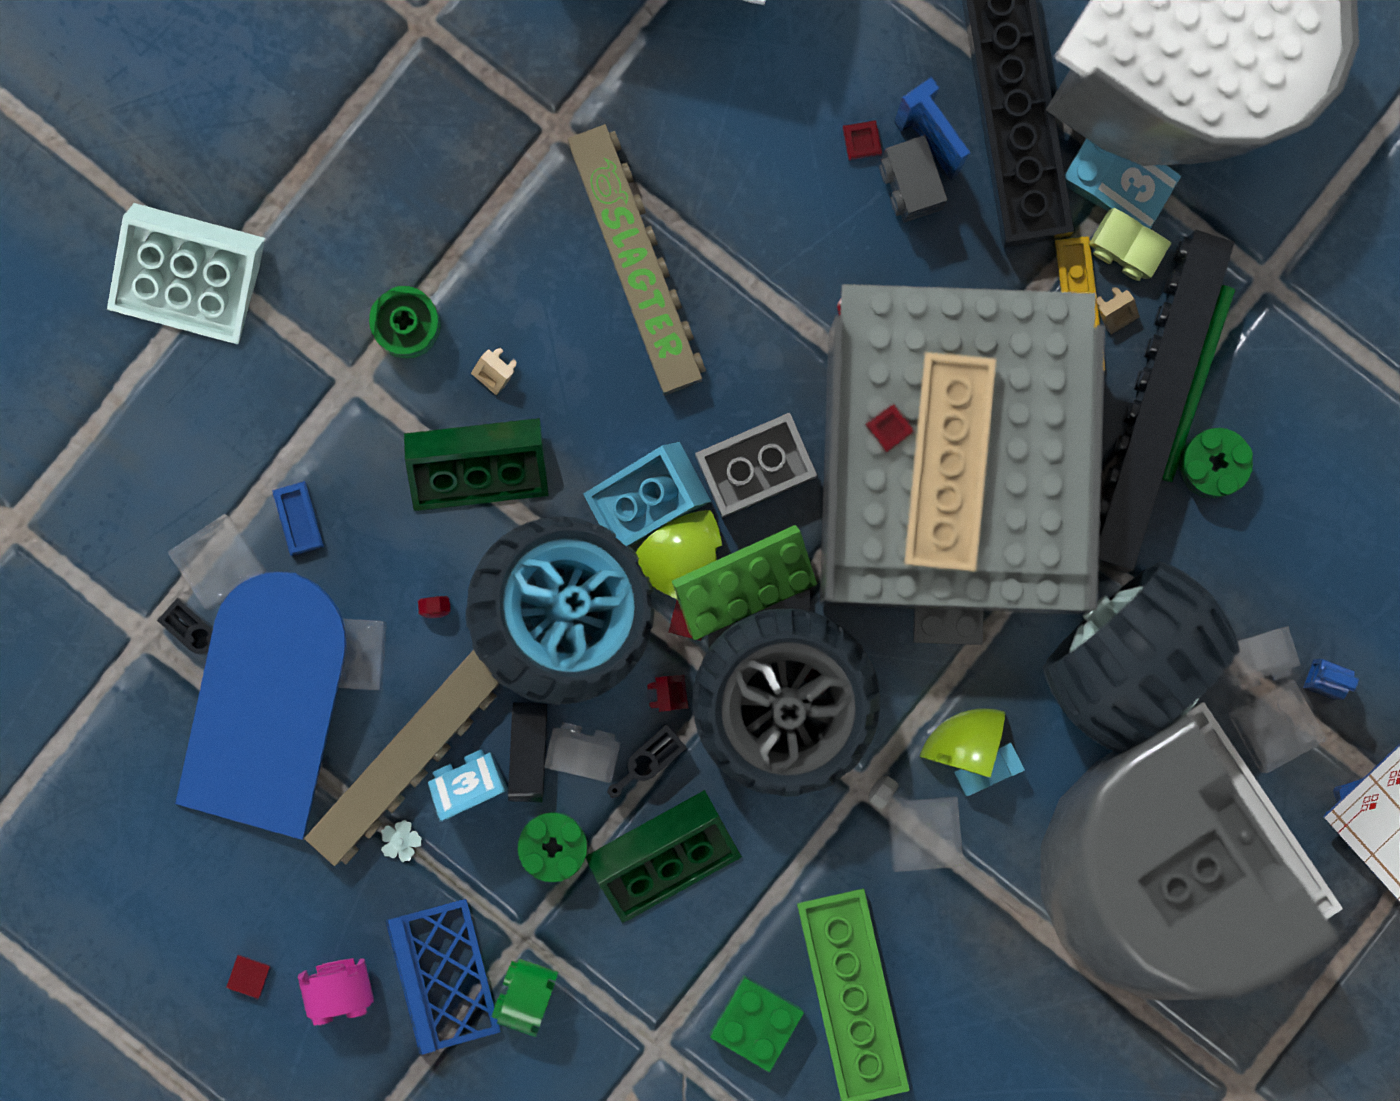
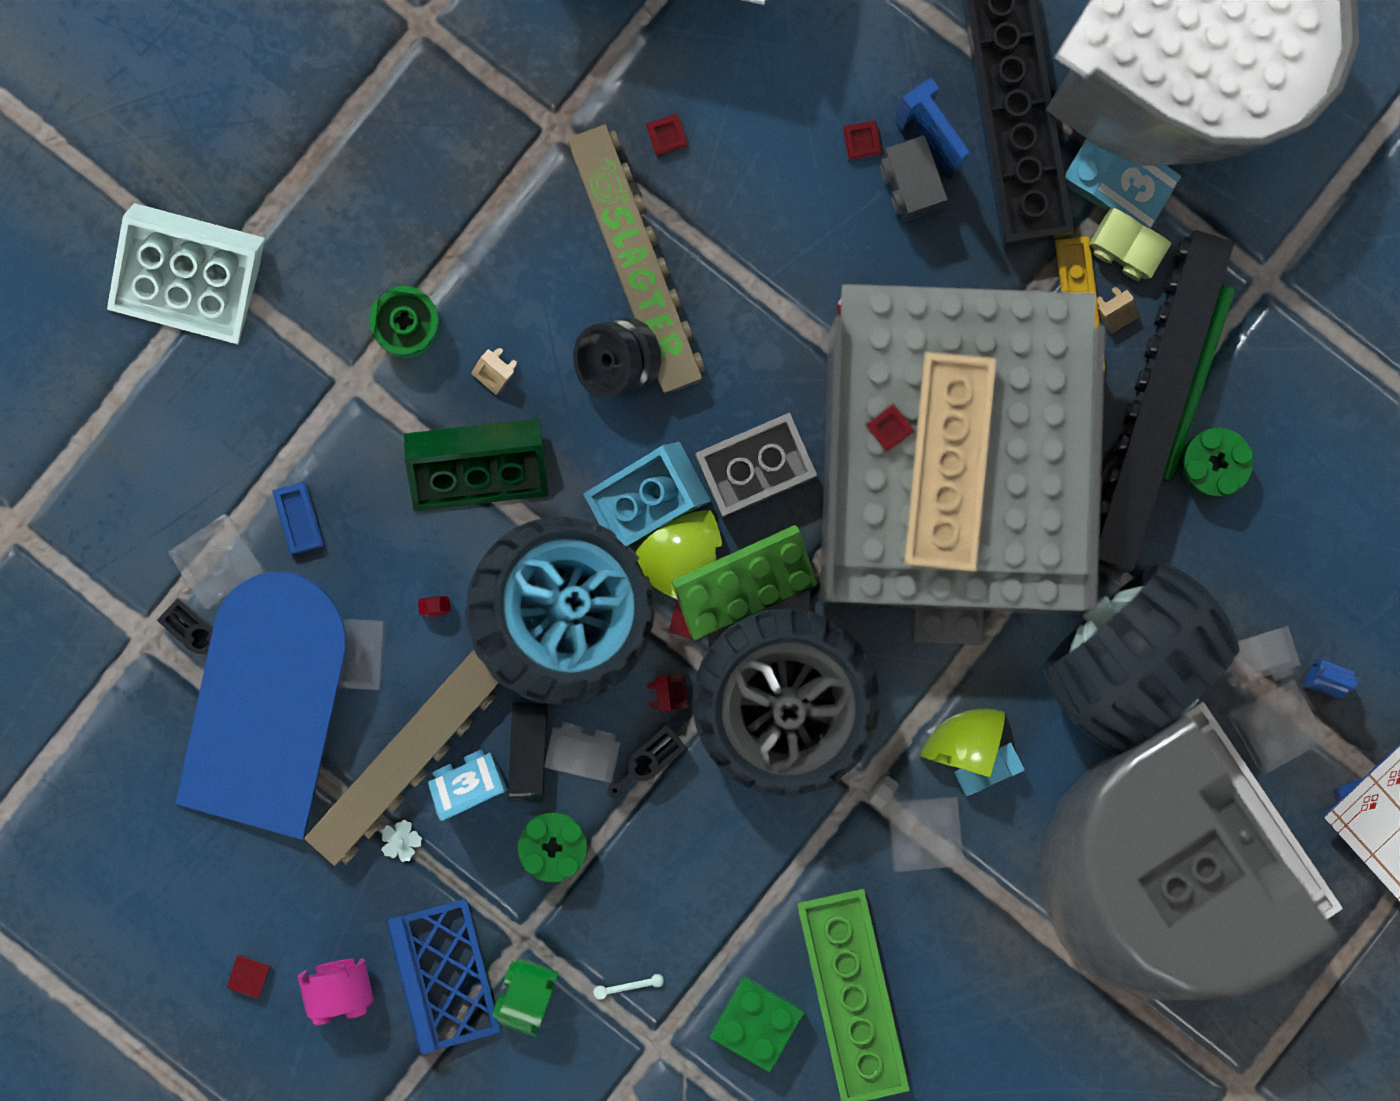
dark green slope [586,790,742,924] -> none
none -> black wheel [573,318,661,398]
none -> light aqua hinge [593,974,664,999]
none -> dark red tile [646,113,688,157]

